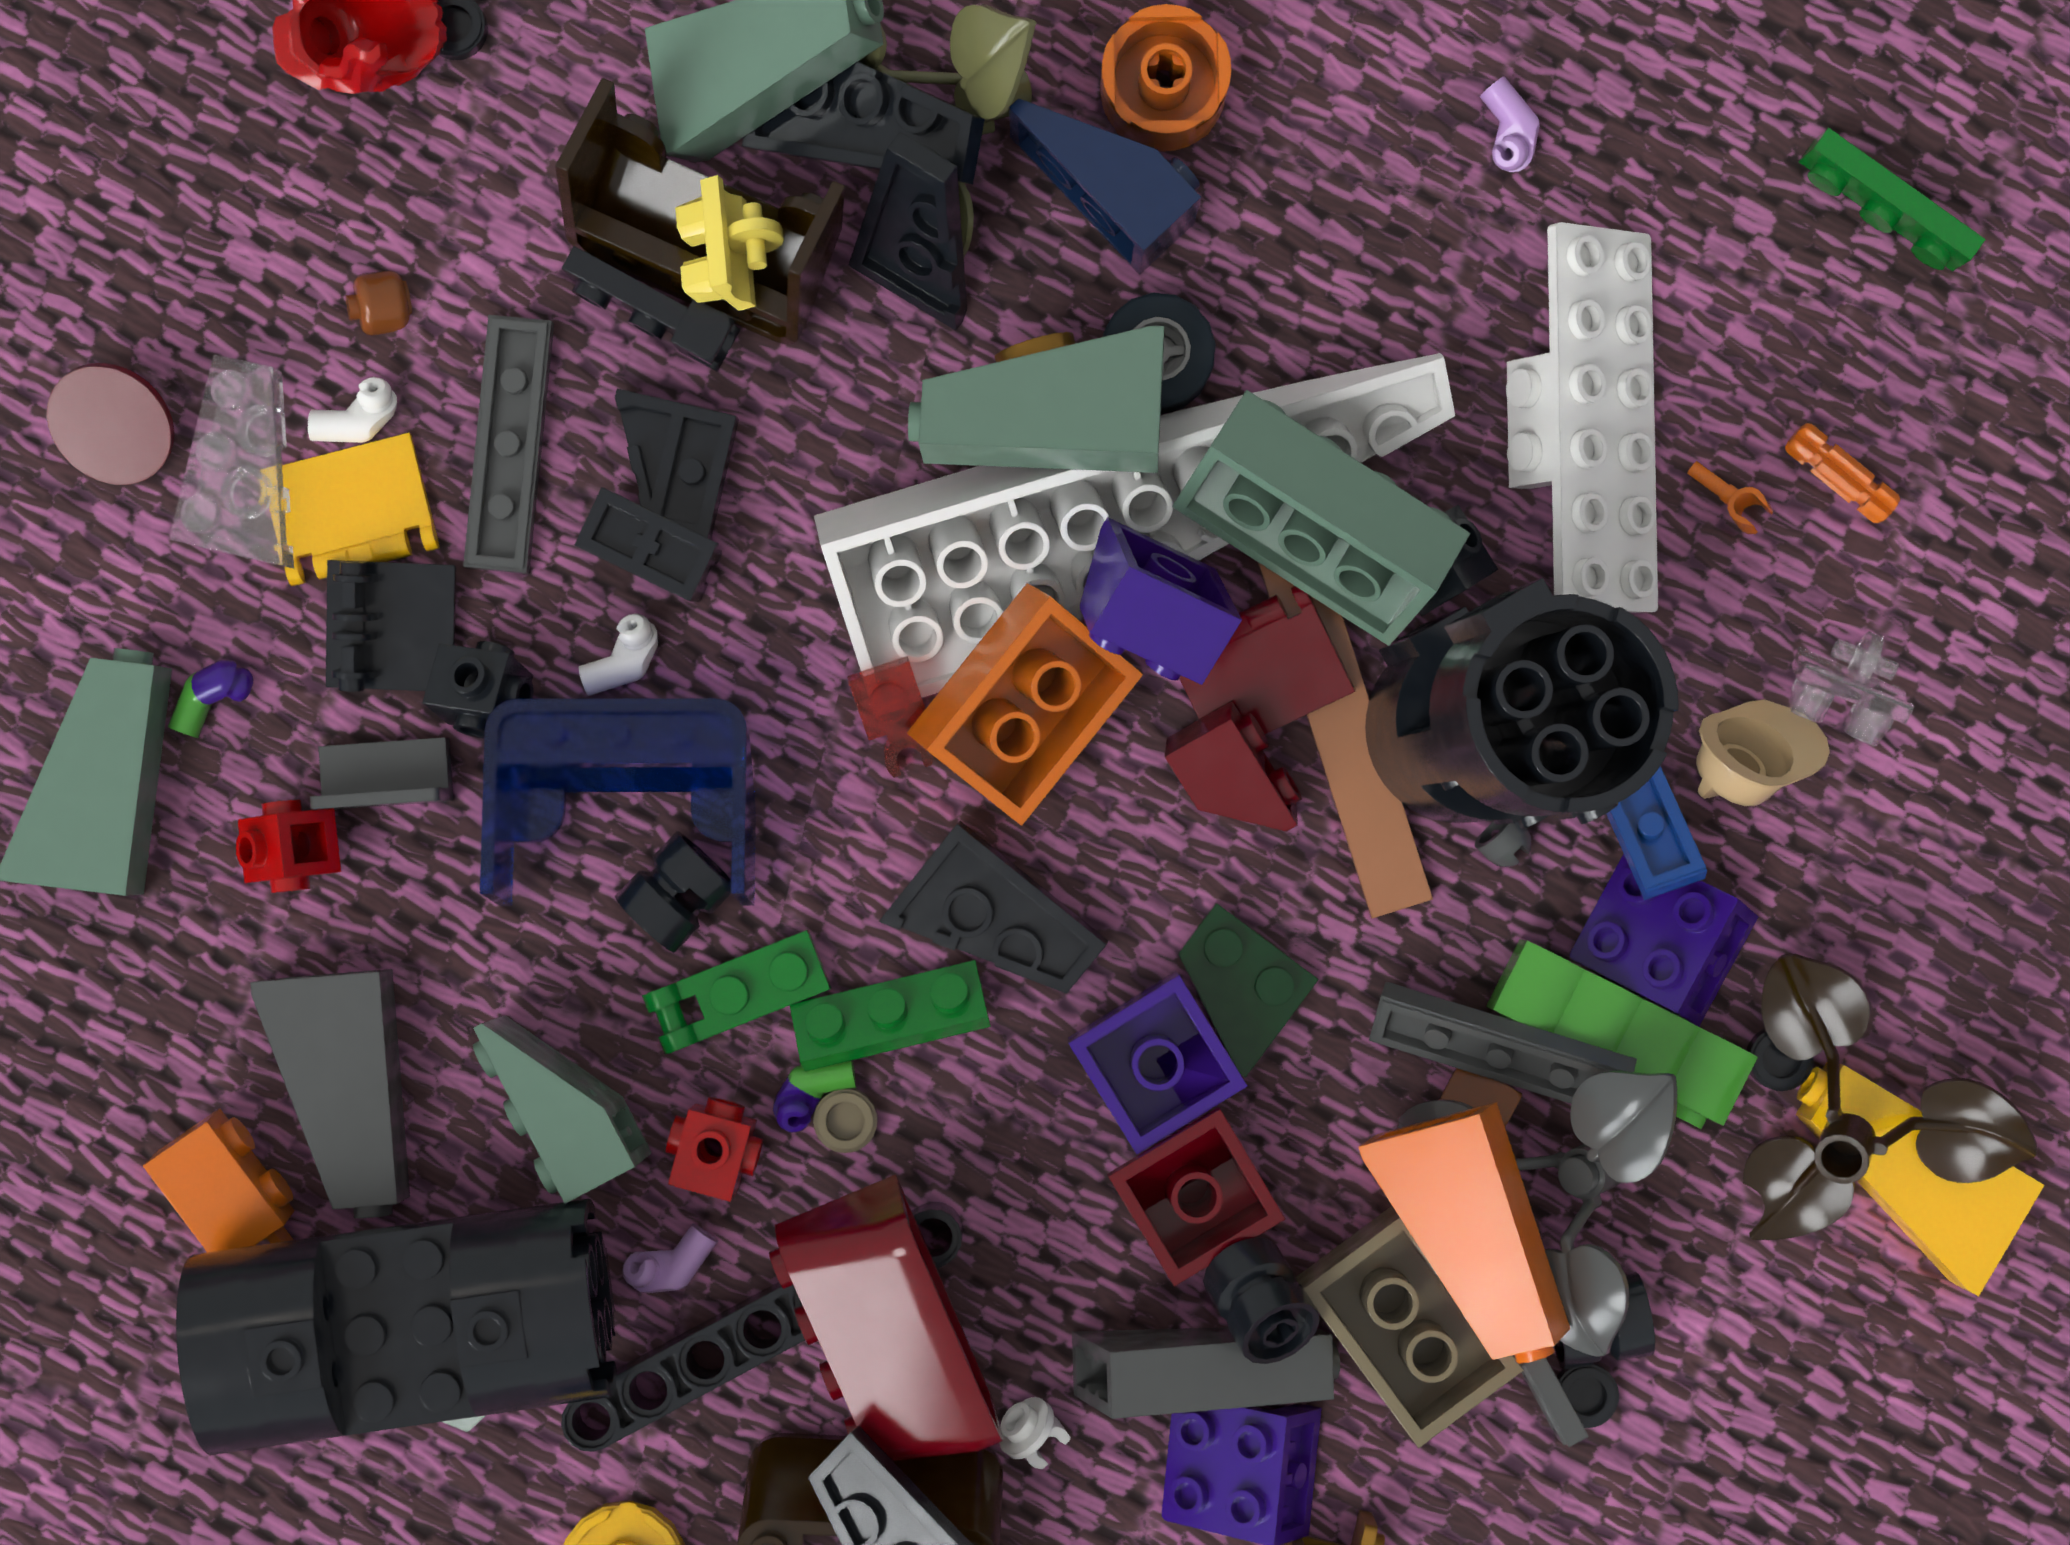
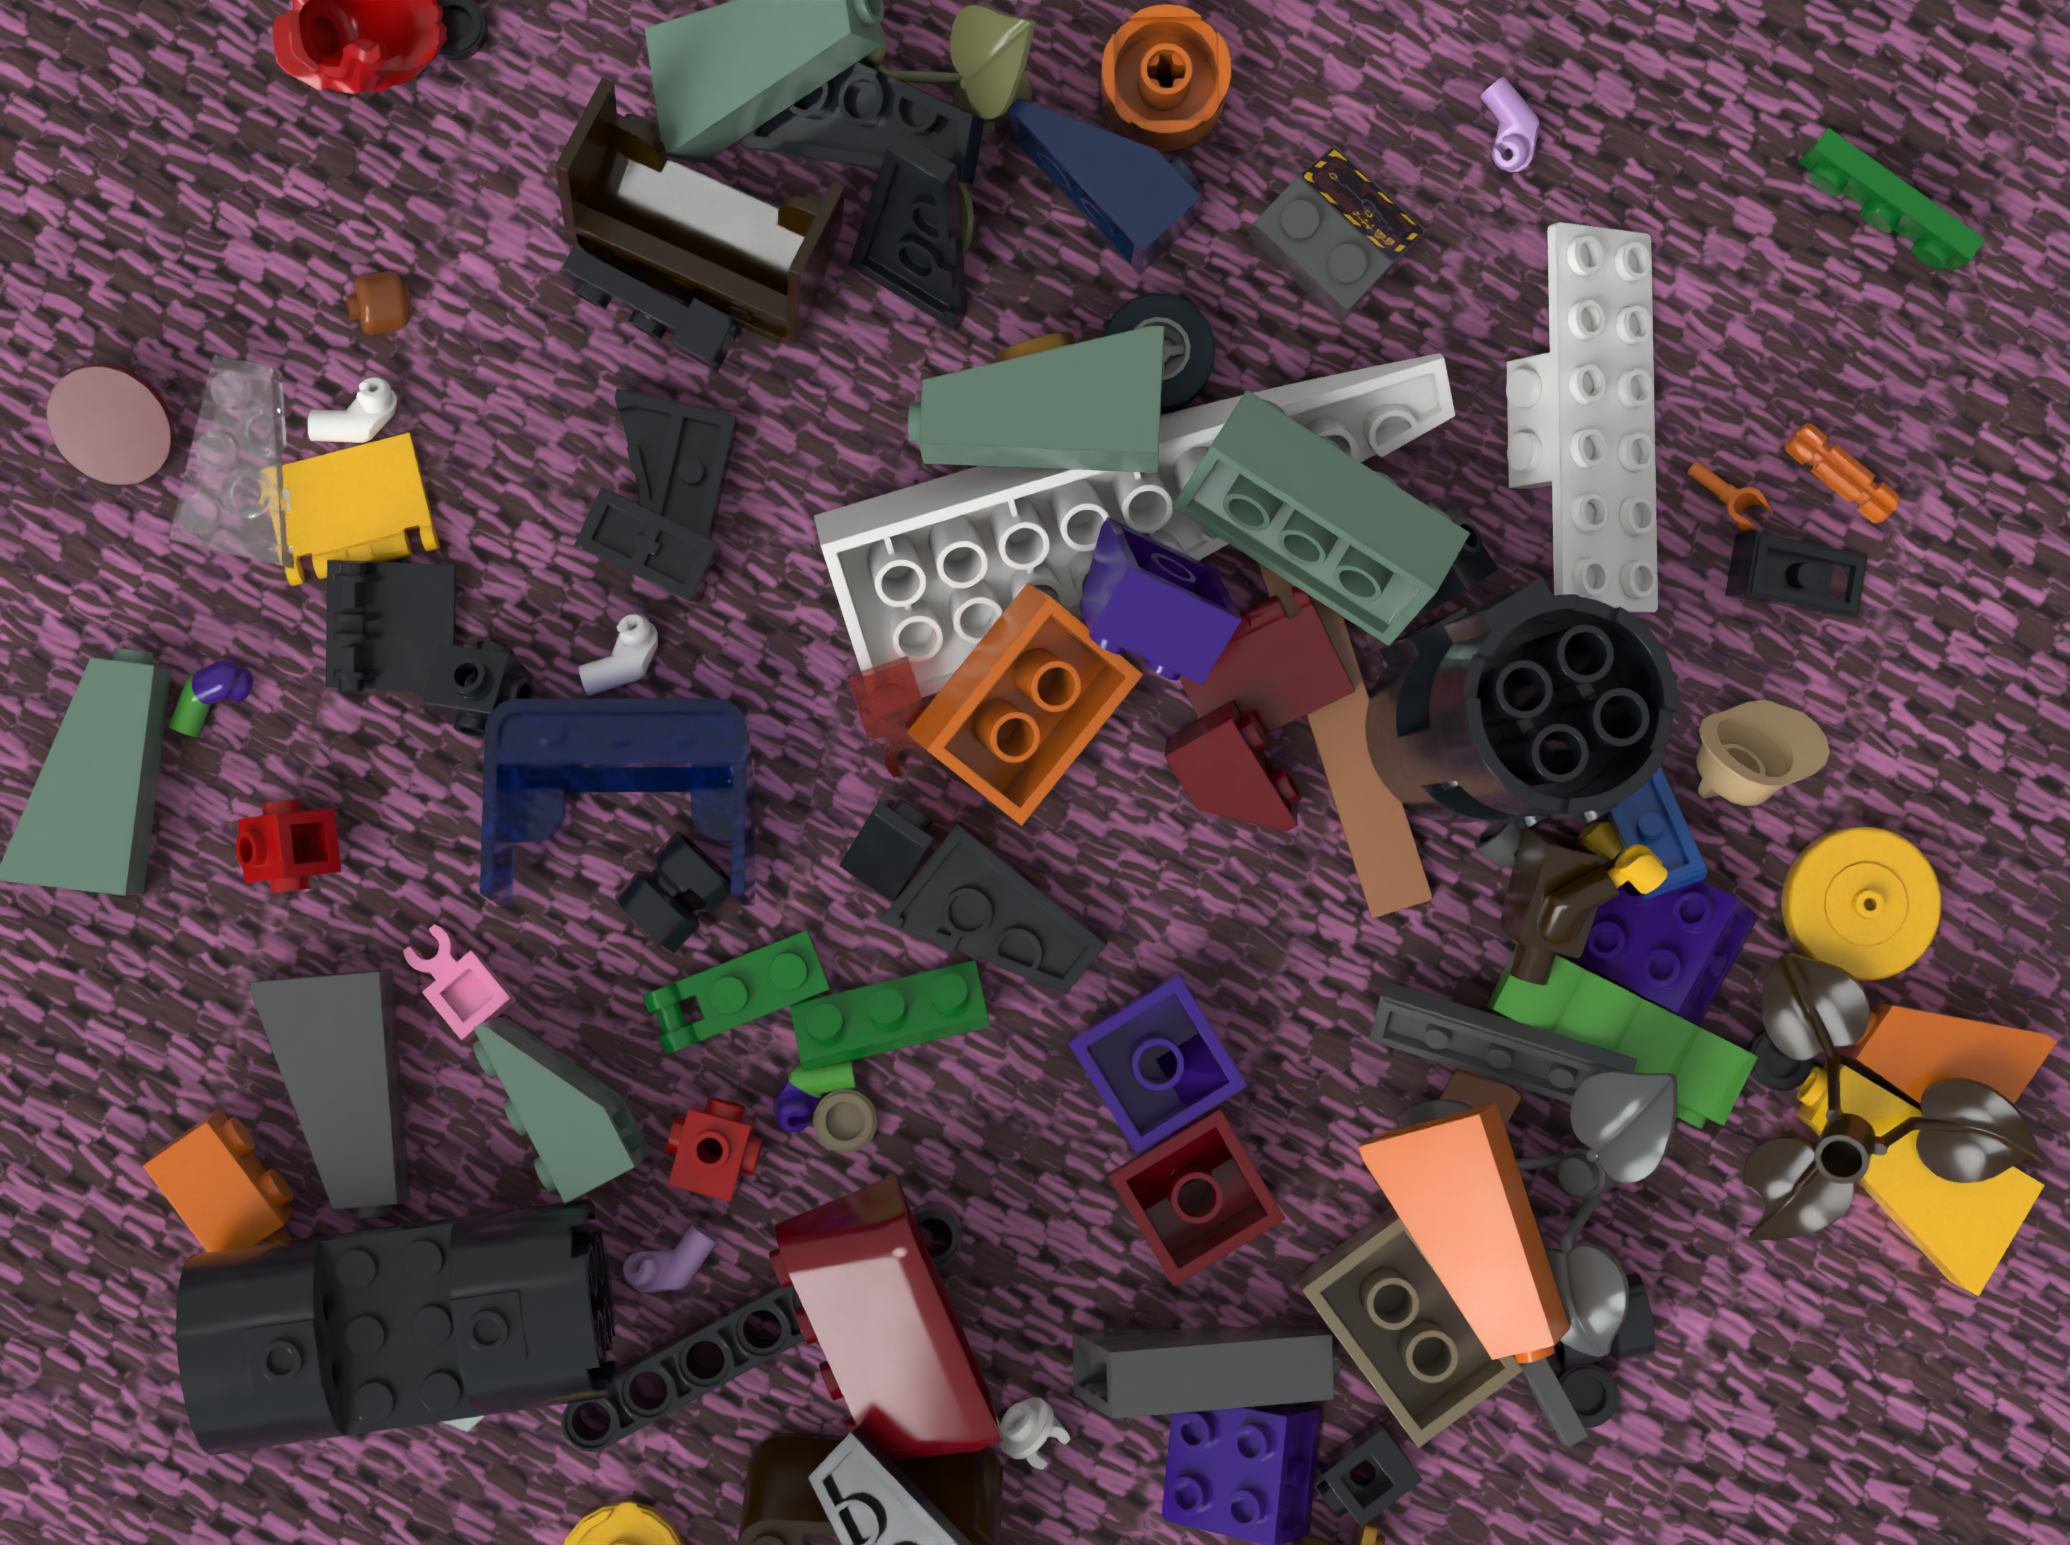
dark grey panel [310,737,453,810] -> none
dark grey tile [463,315,554,574] -> none
light yellow hips [675,175,784,311] -> none
dark green wing [1178,903,1319,1078] -> none
black wheel [1203,1237,1320,1364] -> none
clear hips [1788,632,1914,746] -> none
none -> bright pink plate [403,924,517,1042]
none -> black slope [839,798,938,902]
none -> dark grey slope [1248,145,1427,324]
none -> black brick [1316,1416,1423,1527]
none -> dark brown torso [1500,822,1668,985]
none -> black slope [1725,532,1868,618]
none -> yellow wheel [1781,827,1942,981]
none -> orange slope [1840,1002,2057,1111]

